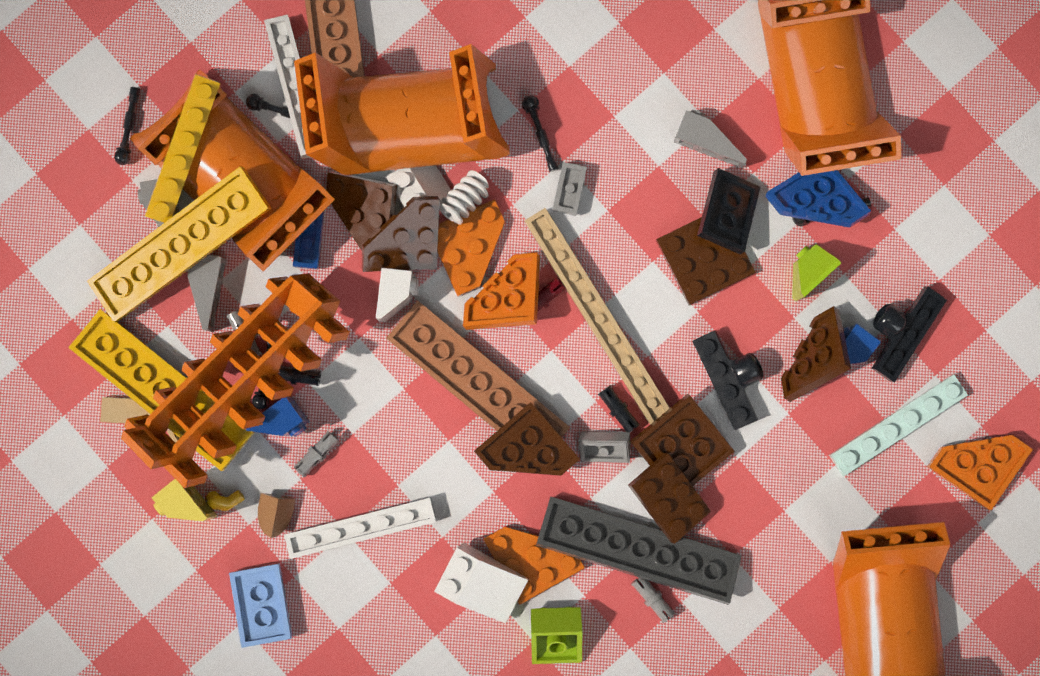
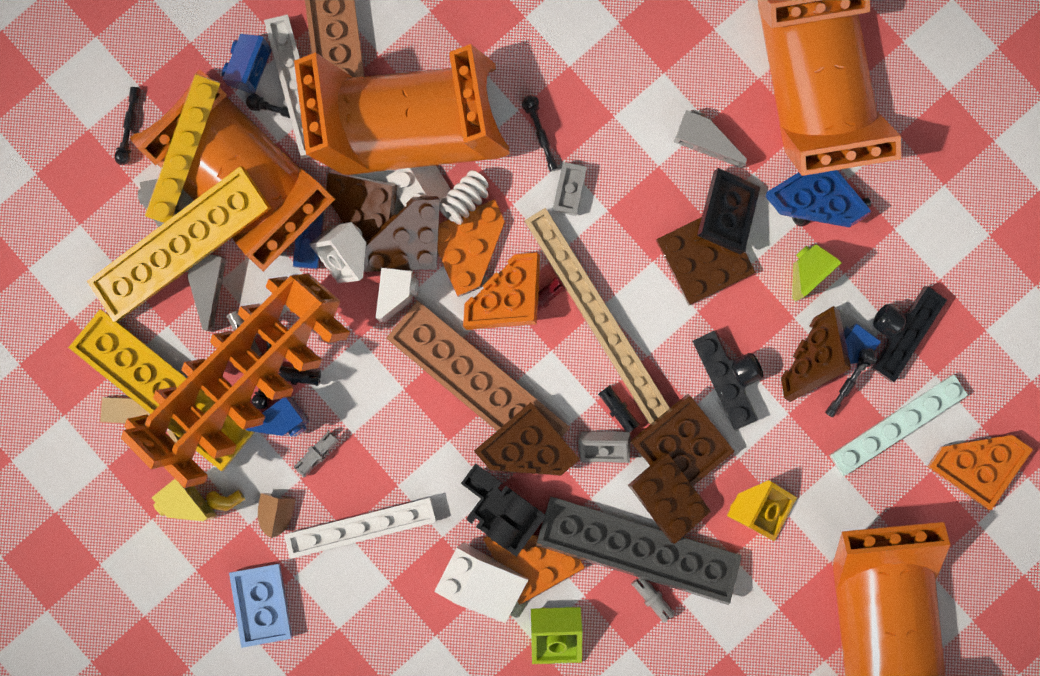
none -> blue slope [222,34,272,94]
none -> white slope [309,222,366,283]
none -> black plate [461,463,546,557]
none -> yellow slope [727,480,797,542]
none -> black piece [825,348,877,417]

